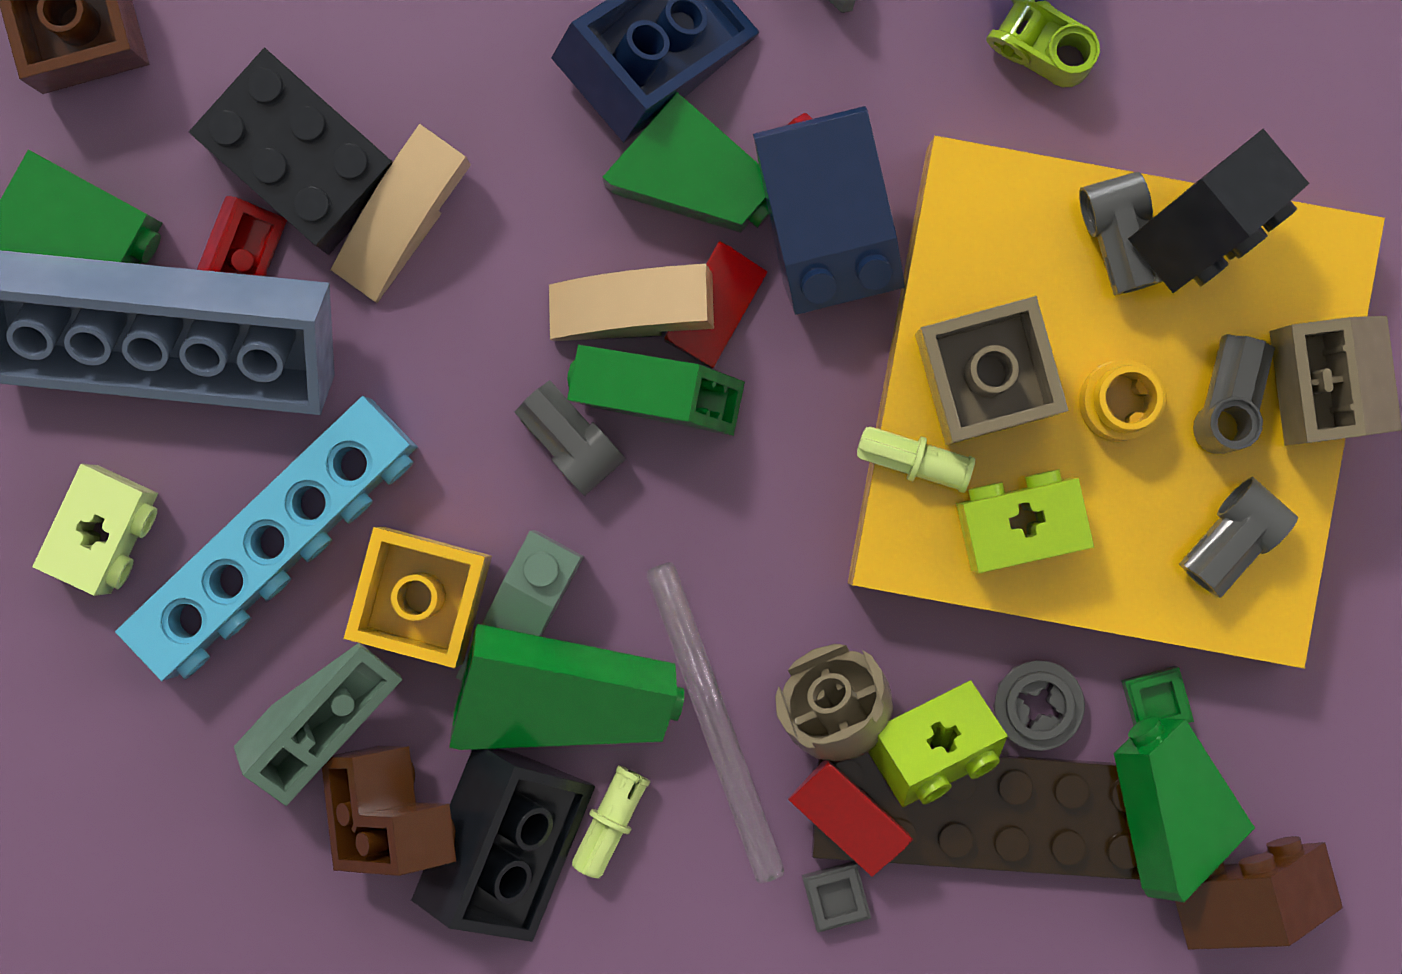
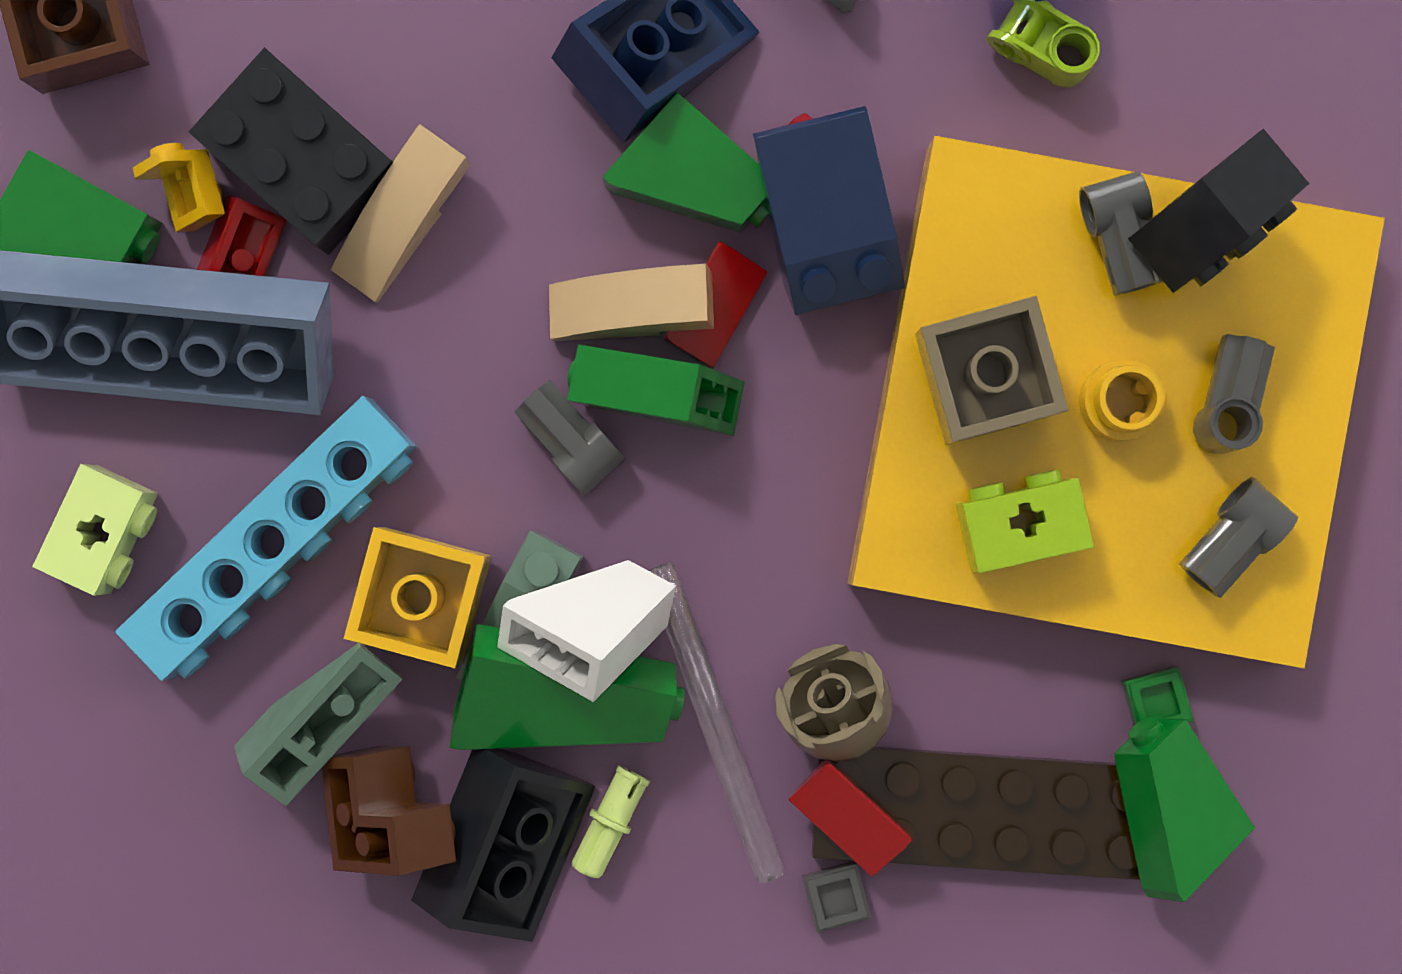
yellowish green axle [857,426,975,493] -> none
lime brick [868,680,1008,808] -> none
dark grey gear [993,660,1085,751] -> none
reddish brown brick [1175,836,1343,950] -> none
dark tan slope [1269,316,1402,446] -> none
none -> yellow bracket [132,143,225,232]
none -> white slope [497,560,676,702]

